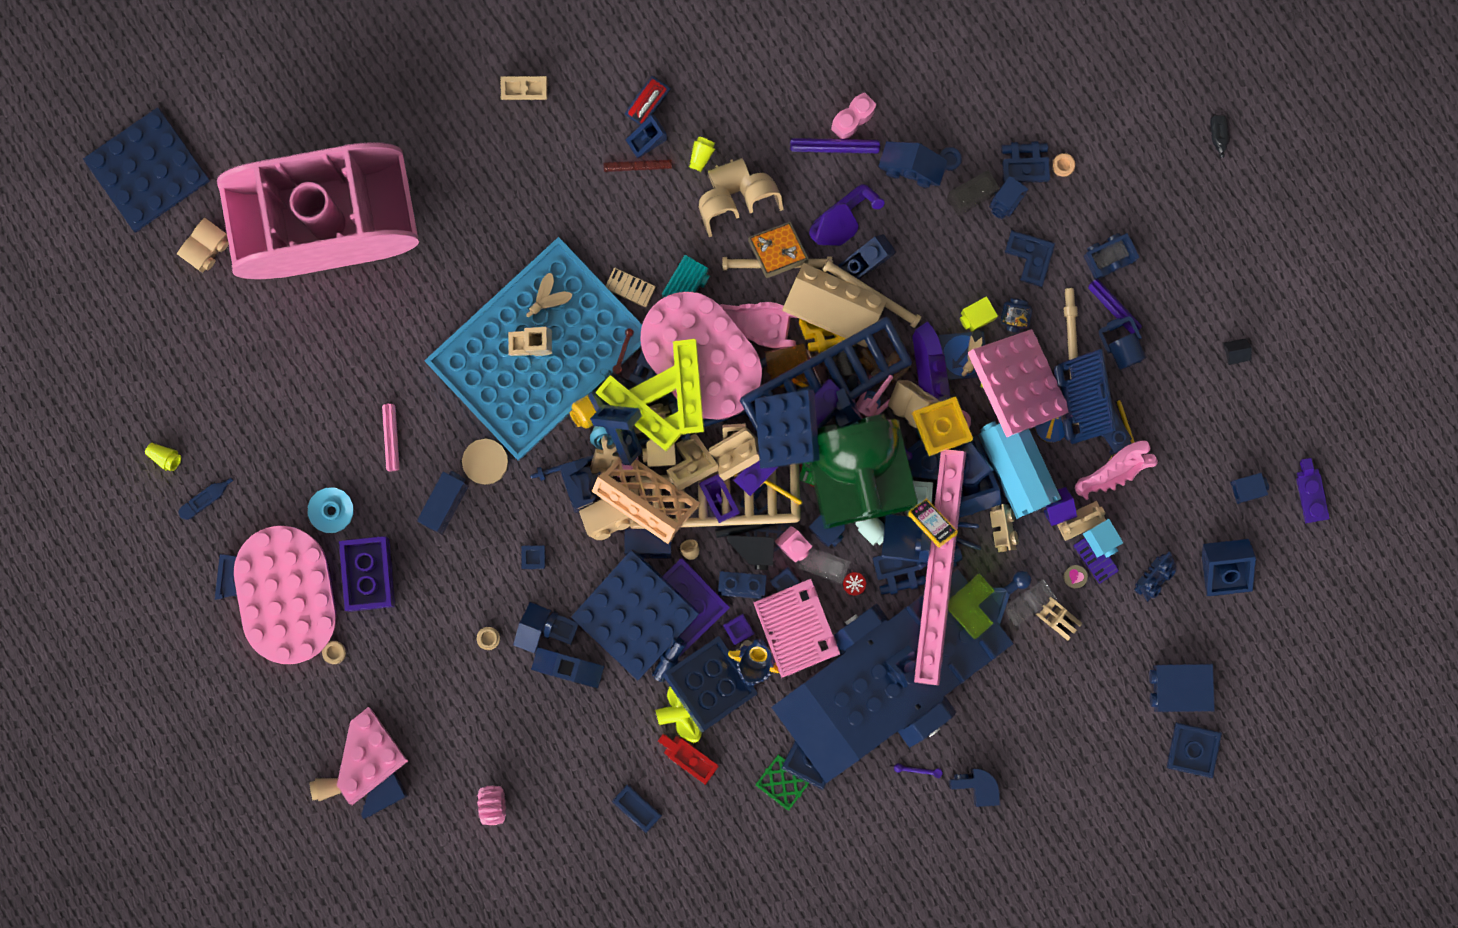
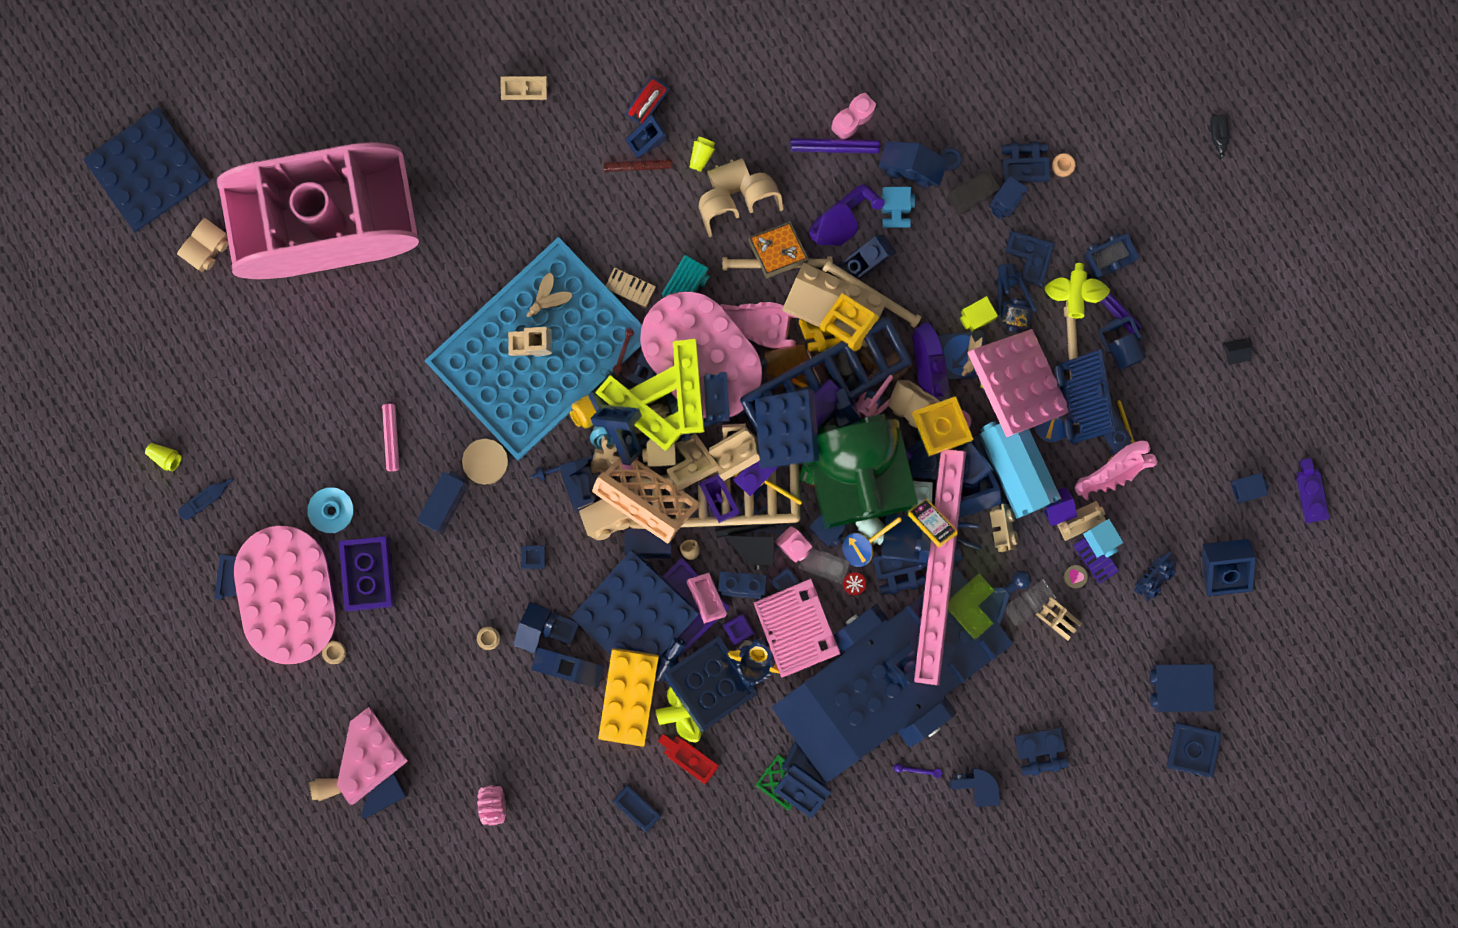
none -> yellow plate [598,648,659,747]
none -> bright pink plate [687,573,727,624]
none -> dark blue hinge [704,372,729,423]
none -> dark blue plate [774,763,832,819]
none -> yellow plate [820,293,879,351]
none -> blue piece [842,517,902,567]
none -> dark azure brick [882,187,915,228]
none -> dark blue plant [997,263,1037,317]
none -> dark blue plate [1014,728,1068,776]
none -> neon yellow plant [1045,263,1110,319]

